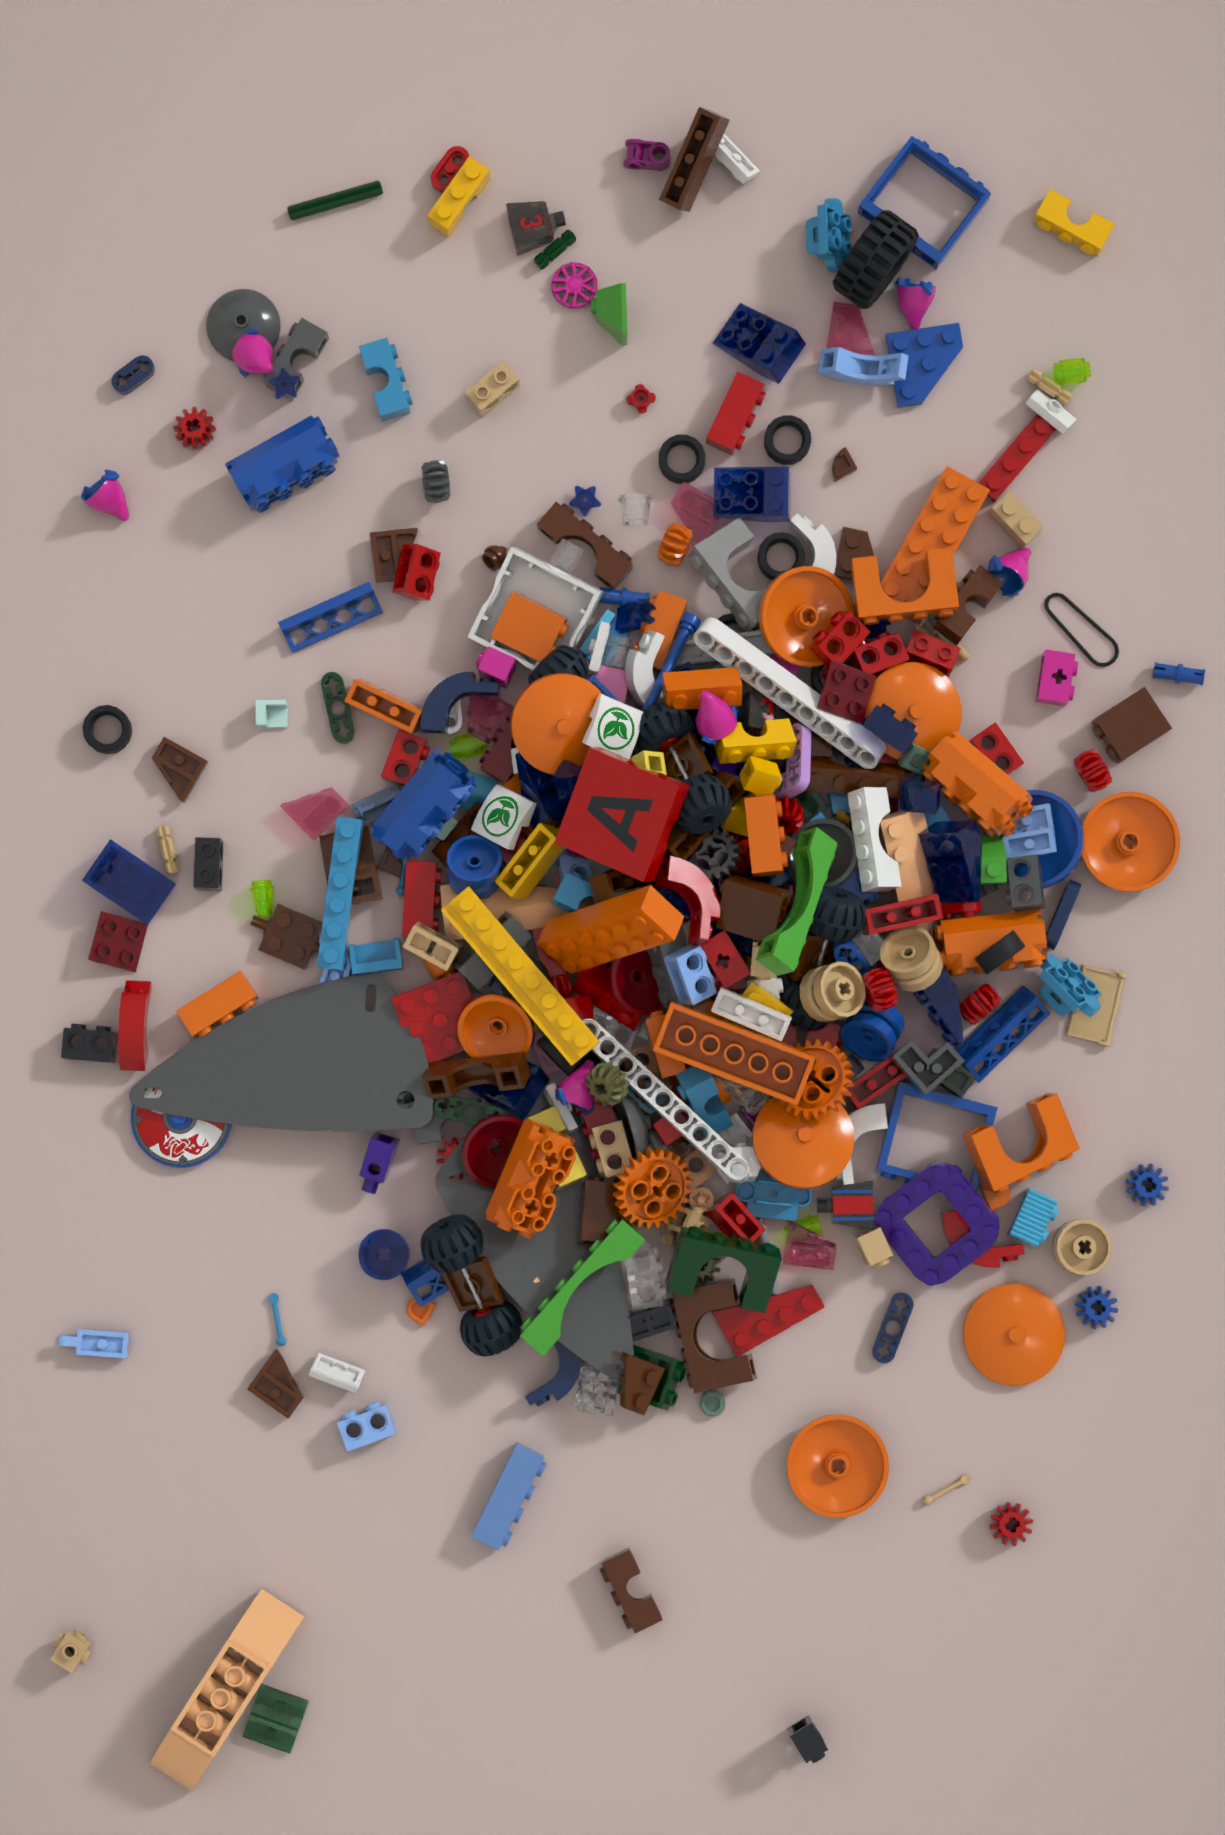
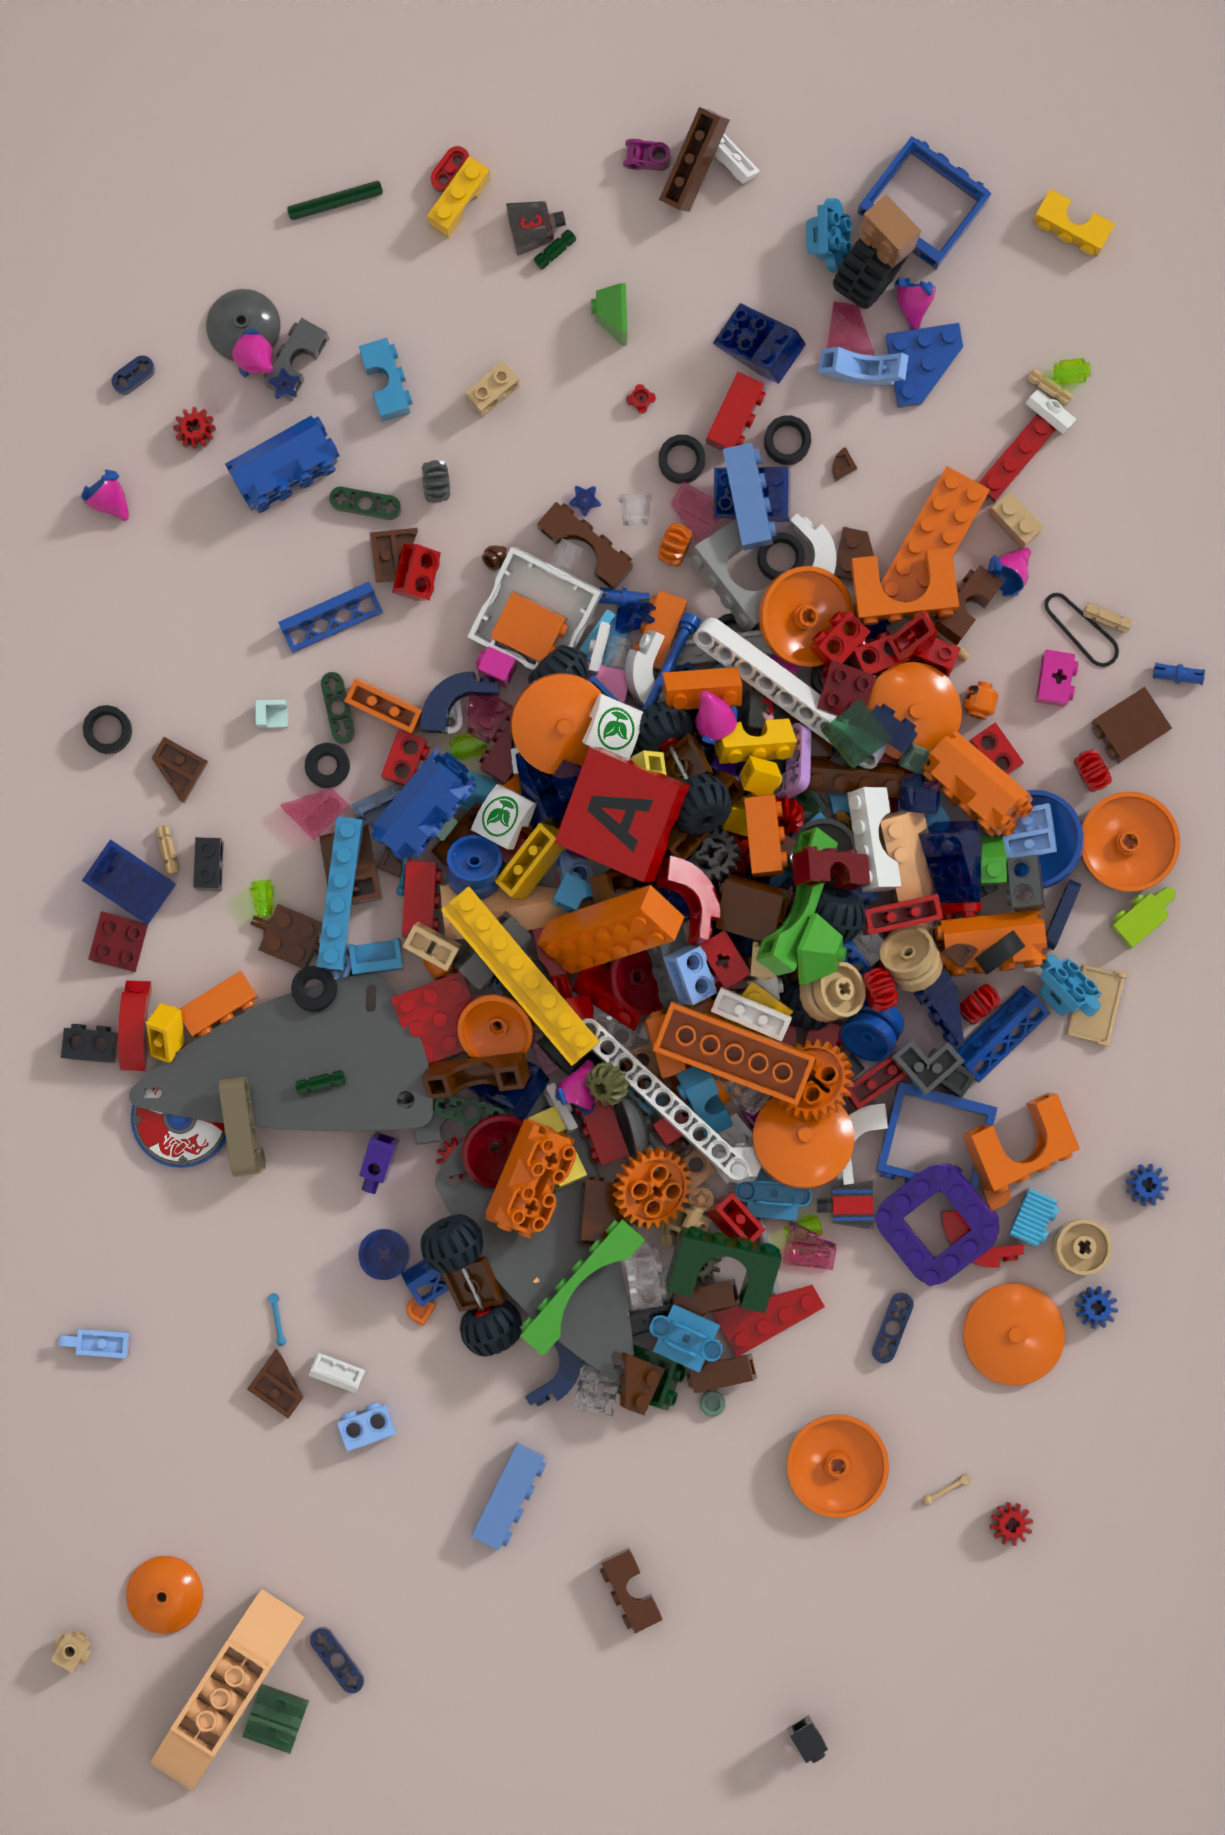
dark pink wheel [551,262,597,309] -> none
tan brick [589,1120,632,1178] -> none
tan brick [854,1227,893,1268] -> none
none -> orange dish [126,1556,203,1634]
none -> yellow brick [146,1003,185,1063]
none -> dark tan beam [219,1076,266,1177]
none -> black tyre [291,966,337,1011]
none -> dark green axle [295,1070,346,1095]
none -> black tyre [305,743,350,788]
none -> dark blue beam [310,1627,364,1693]
none -> dark green beam [329,487,401,520]
none -> dark azure piece [649,1304,723,1372]
none -> medium blue brick [723,443,777,551]
none -> dark red arch [792,846,870,890]
none -> bright green slope [797,913,847,985]
none -> clear green slope [821,698,892,769]
none -> medium nougat piece [858,194,921,268]
none -> red slope [887,611,938,660]
none -> reddish brown tile [942,944,978,969]
none -> orange head [963,681,999,720]
none -> tan axle [1083,603,1132,633]
none -> lime hinge [1110,887,1176,950]

